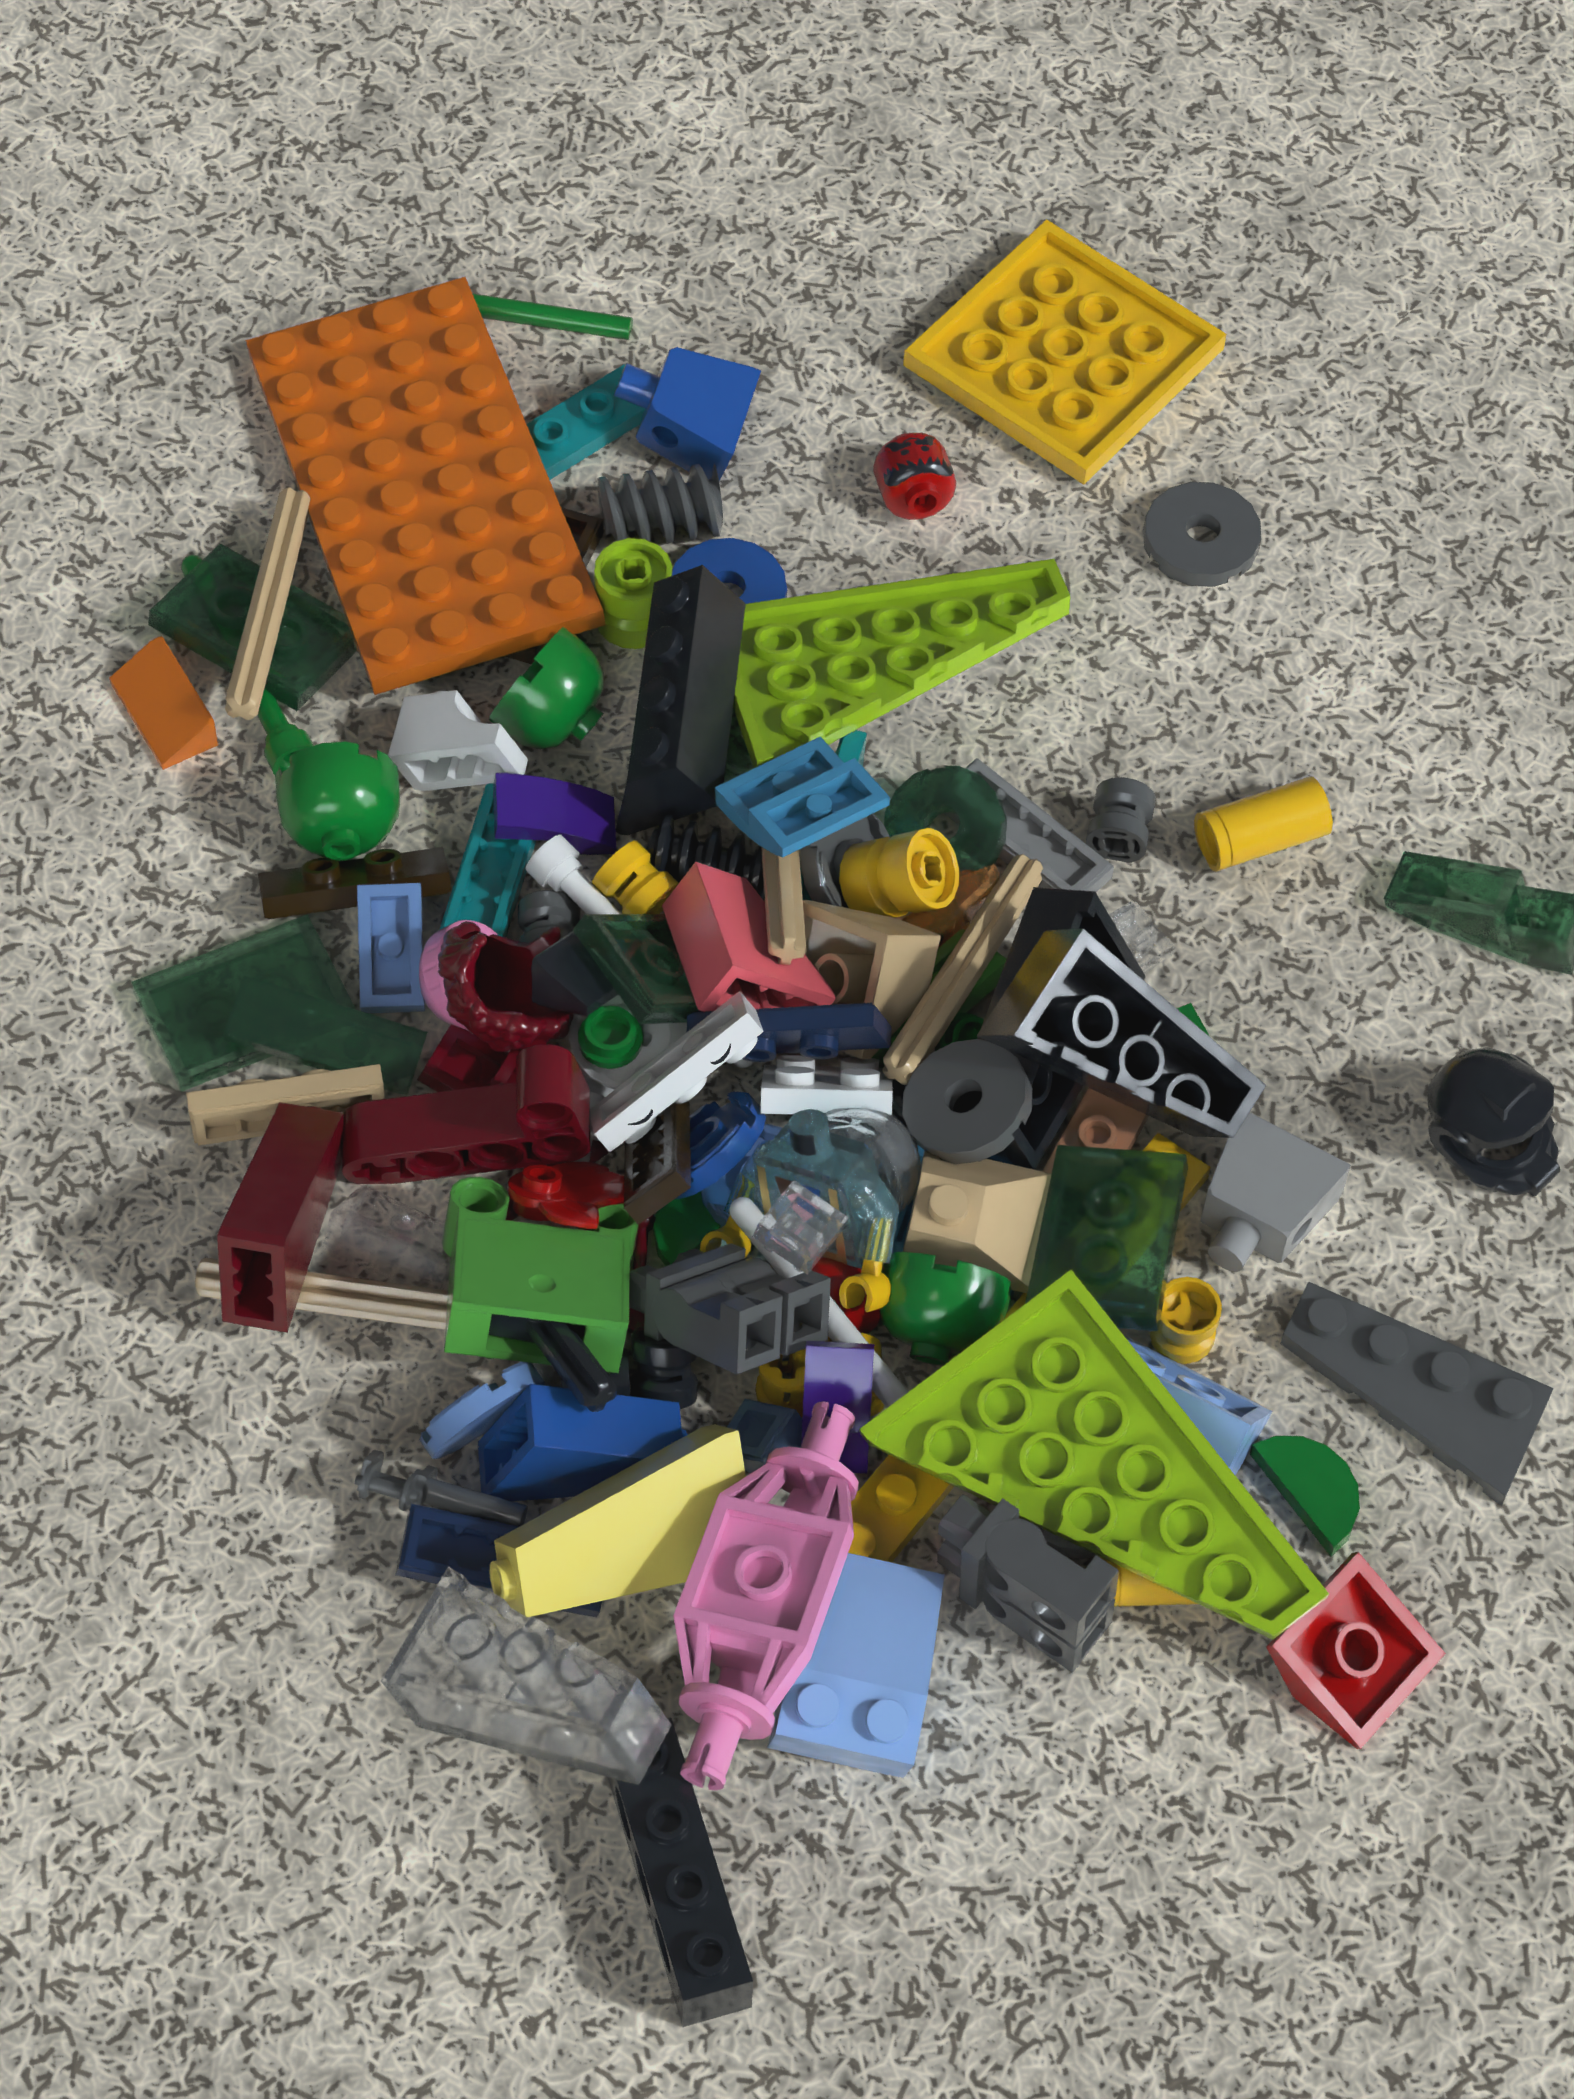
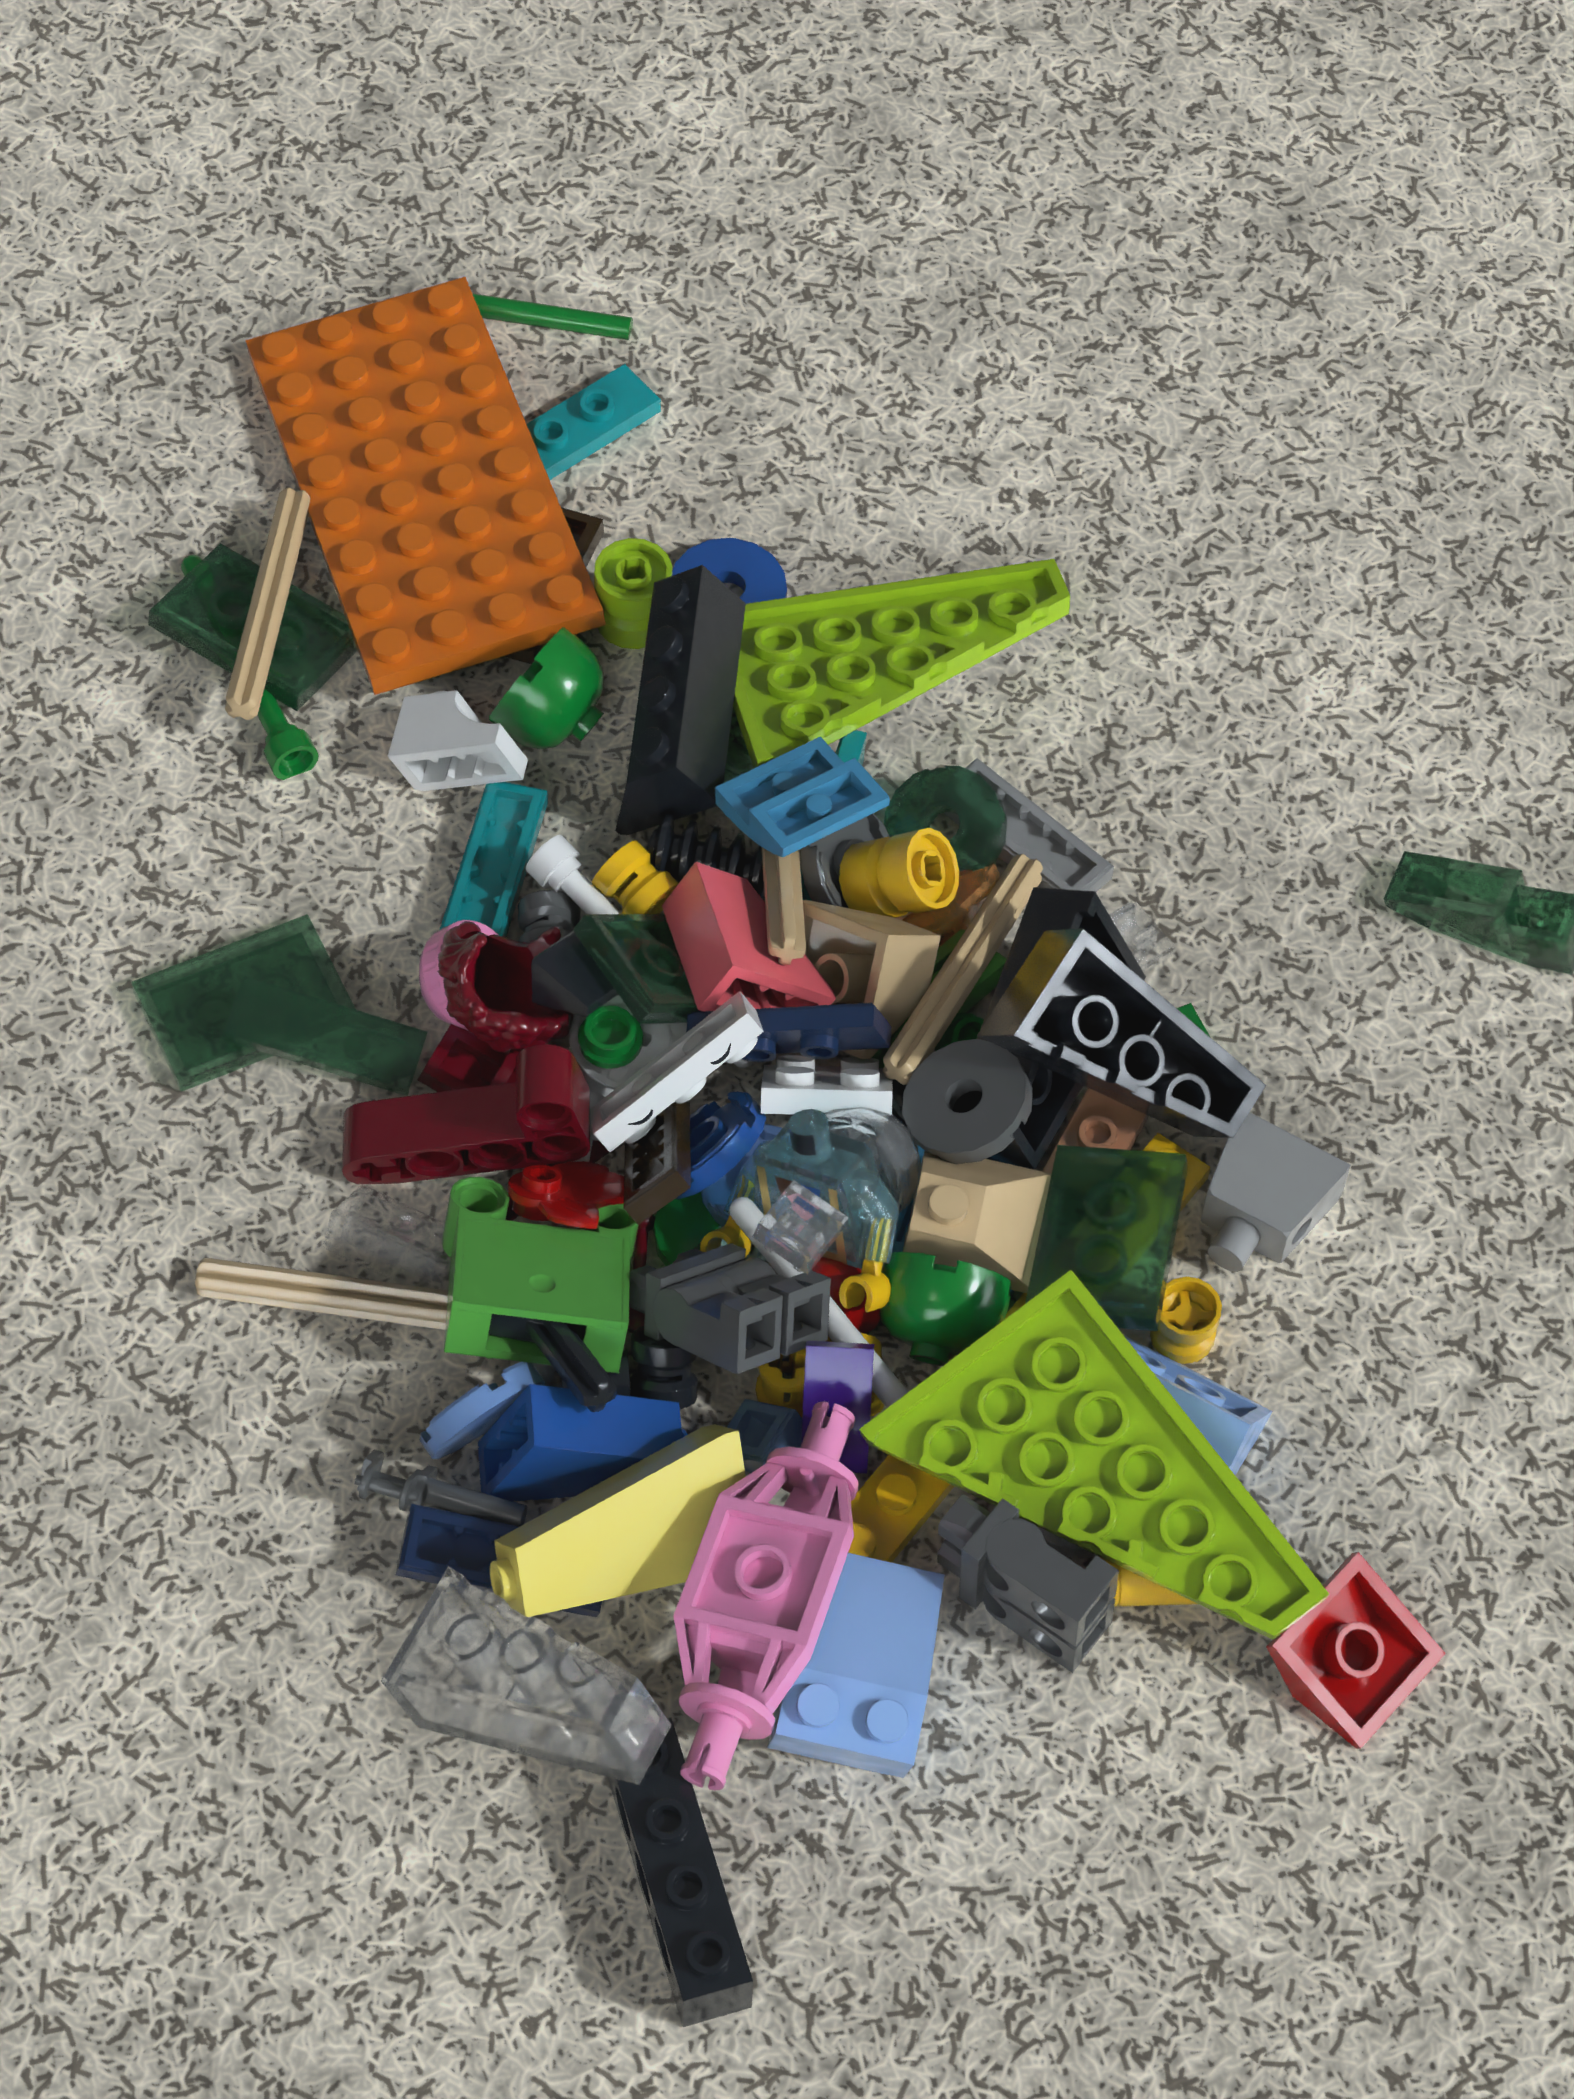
orange slope [109,636,218,770] -> none
tan plate [186,1064,385,1146] -> none
dark red slope [217,1102,344,1333] -> none
dark brown plate [258,847,452,919] -> none
green cylinder [275,742,400,860] -> none
medium blue plate [357,883,425,1014] -> none
dark purple slope [493,773,616,855] -> none
dark grey piece [597,464,723,544] -> none
blue torso [613,347,761,481] -> none
red head [873,433,956,520] -> none
yellow plate [903,219,1227,485] -> none
dark grey wheel [1086,777,1156,863] -> none
dark grey tile [1143,482,1261,587] -> none
yellow pin [1194,776,1333,872] -> none
green tile [1250,1436,1360,1557] -> none
dark grey wing [1280,1281,1554,1506] -> none
black helmet [1427,1047,1560,1196] -> none

